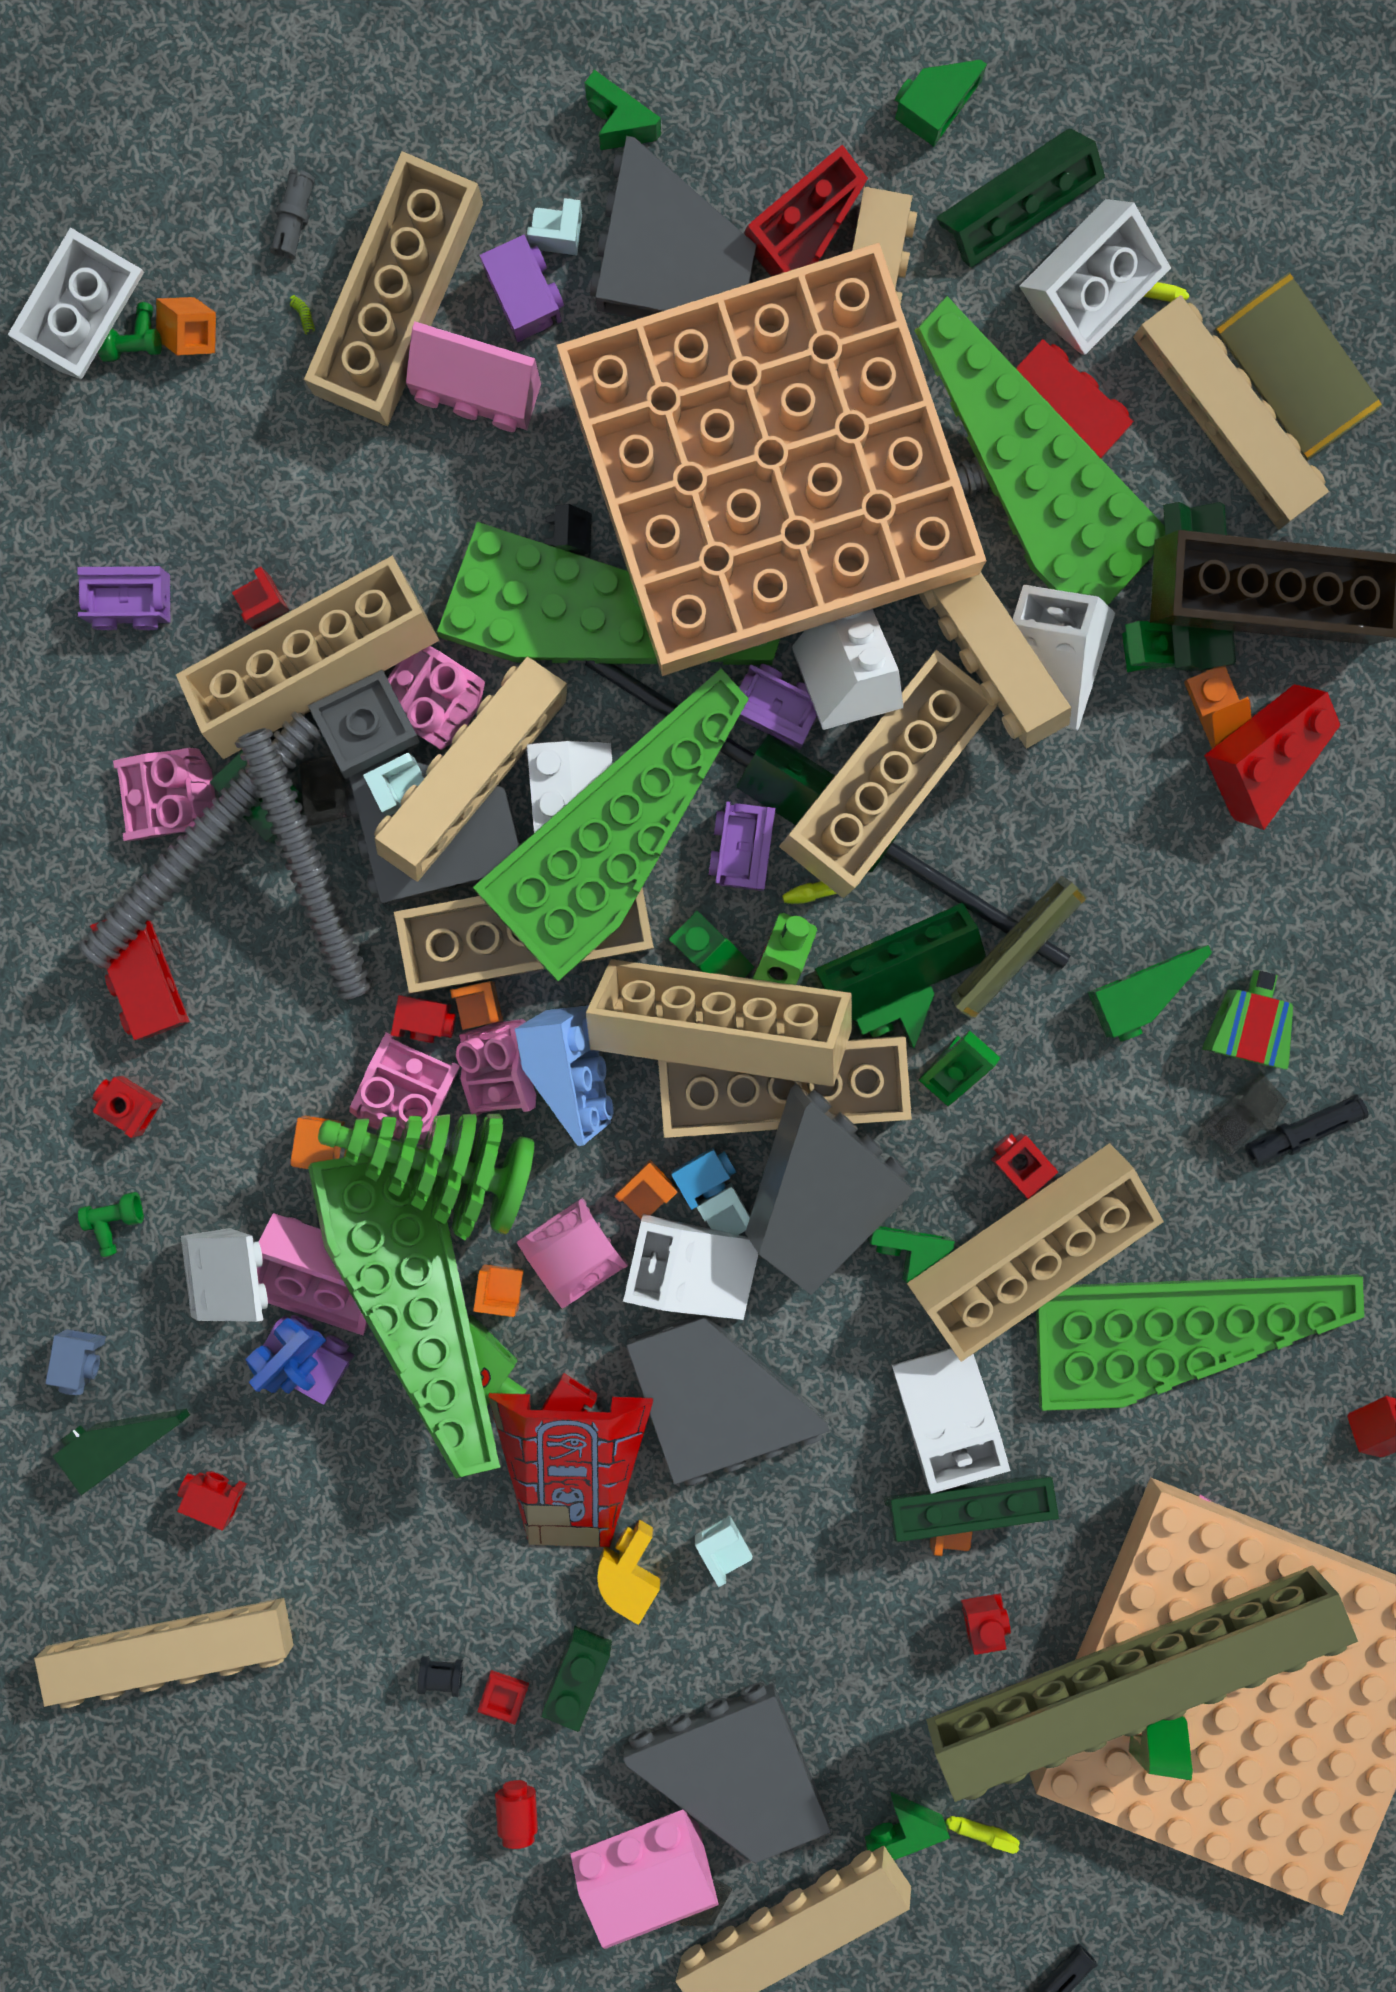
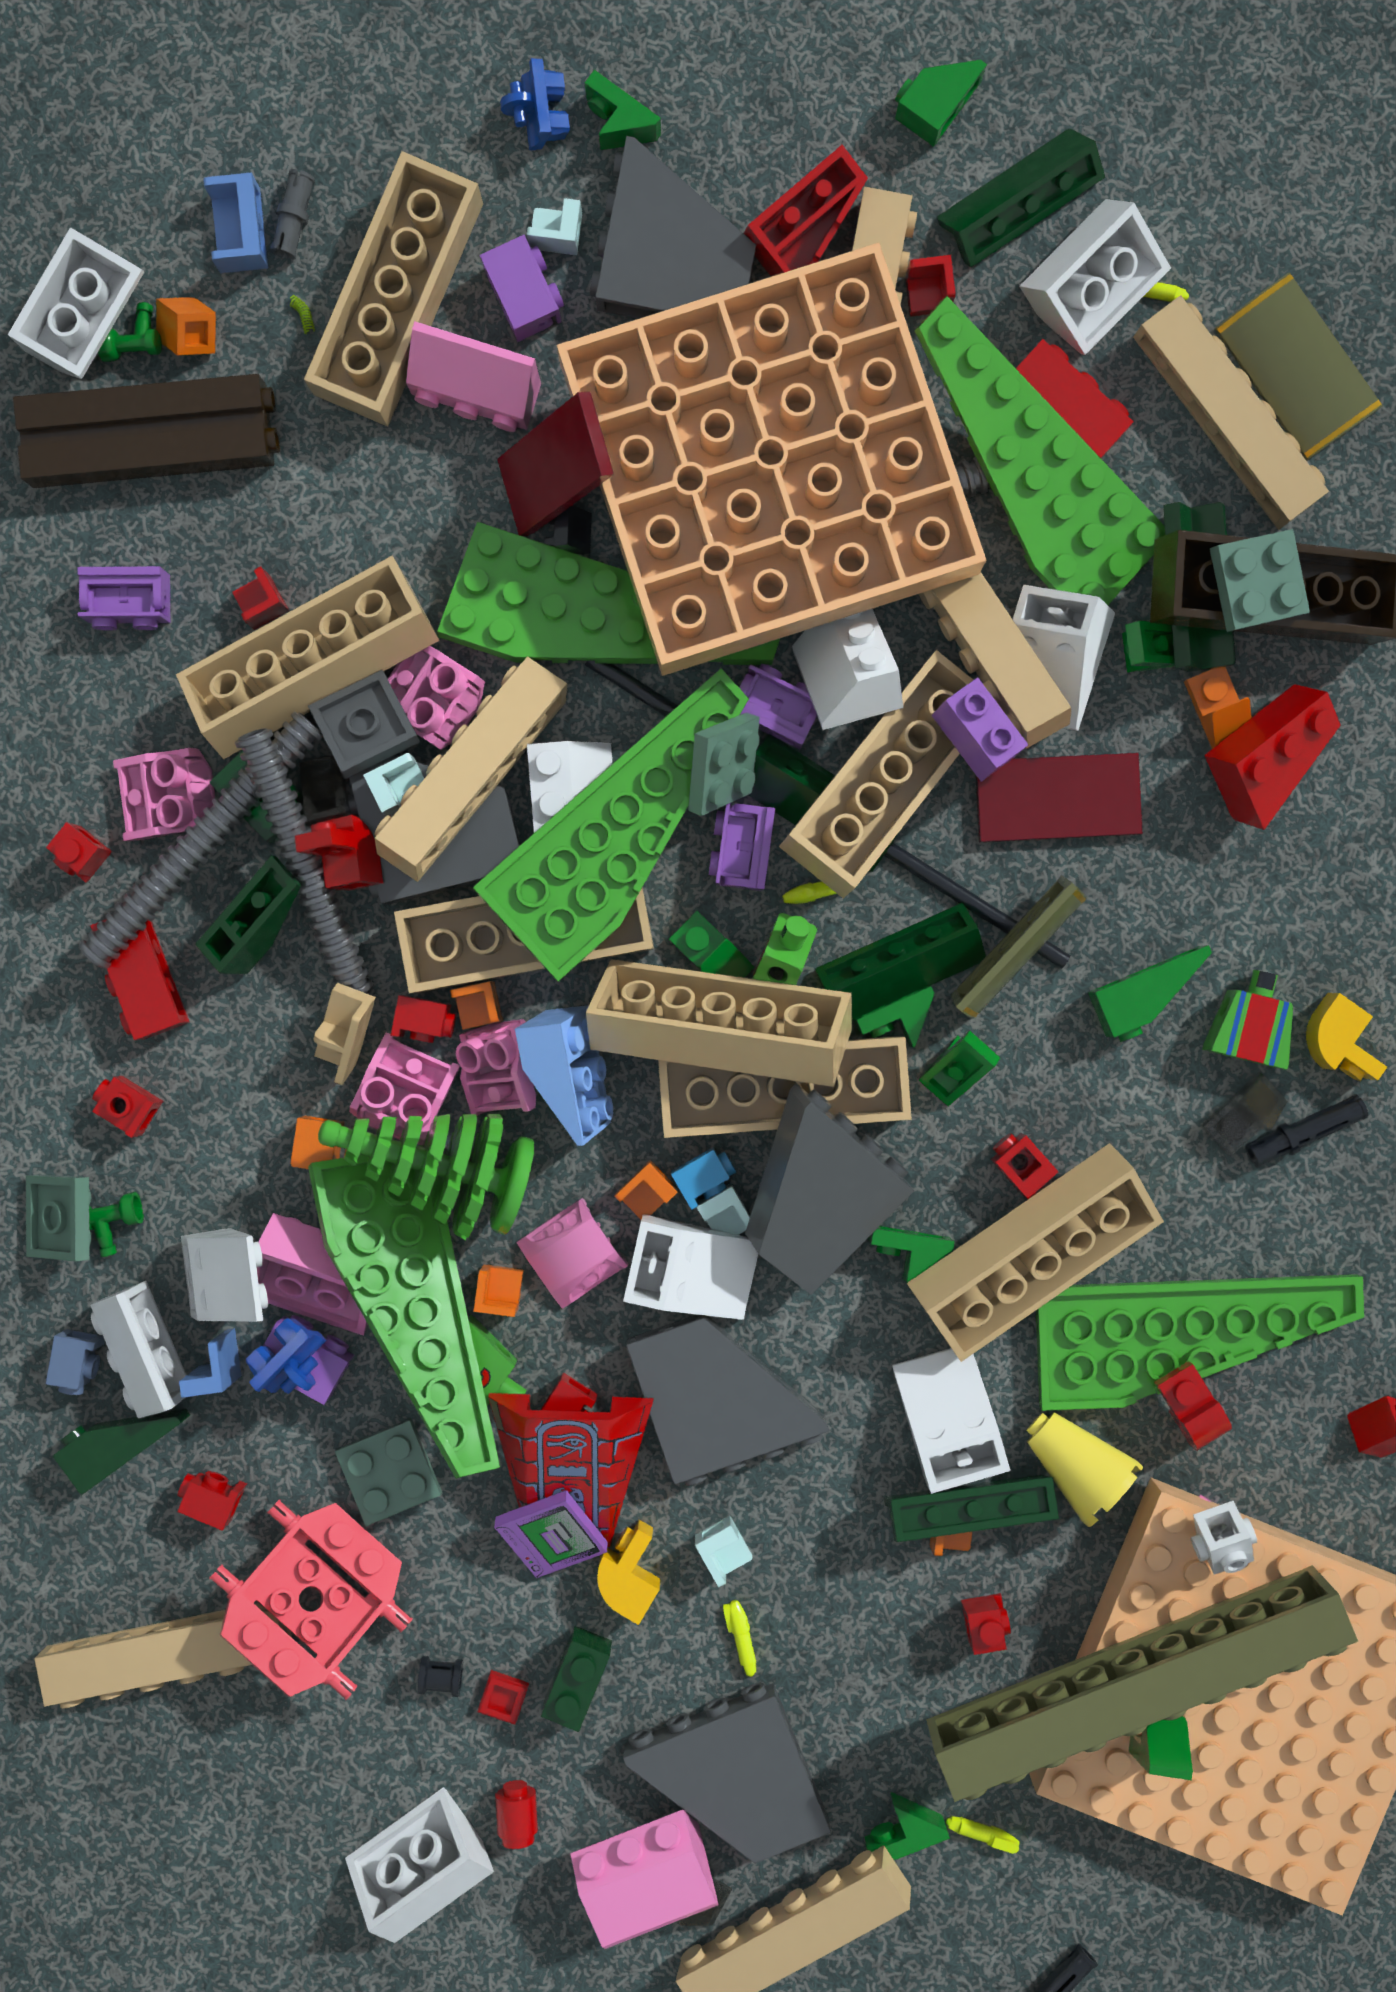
none -> dark brown brick [13,374,280,488]
none -> sand green plate [26,1175,91,1262]
none -> red brick [46,822,112,883]
none -> white slope [90,1281,186,1418]
none -> medium blue panel [179,1328,242,1398]
none -> dark green slope [195,855,301,974]
none -> medium blue panel [203,172,268,273]
none -> coral piece [209,1499,413,1700]
none -> red brick [295,815,384,891]
none -> tan panel [313,983,376,1085]
none -> sand green plate [335,1418,442,1526]
none -> white slope [345,1787,494,1943]
none -> tile [494,1490,608,1578]
none -> dark red tile [497,392,614,536]
none -> blue hips [500,58,570,151]
none -> sand green plate [688,712,760,816]
none -> neon yellow piece [723,1600,756,1677]
none -> red panel [905,255,956,317]
none -> medium lavender hinge [931,677,1028,782]
none -> dark red tile [975,753,1143,843]
none -> light yellow cone [1026,1412,1143,1527]
none -> red brick [1154,1361,1232,1451]
none -> white brick [1191,1501,1257,1575]
none -> sand green plate [1210,529,1310,632]
none -> yellow brick [1306,993,1387,1081]

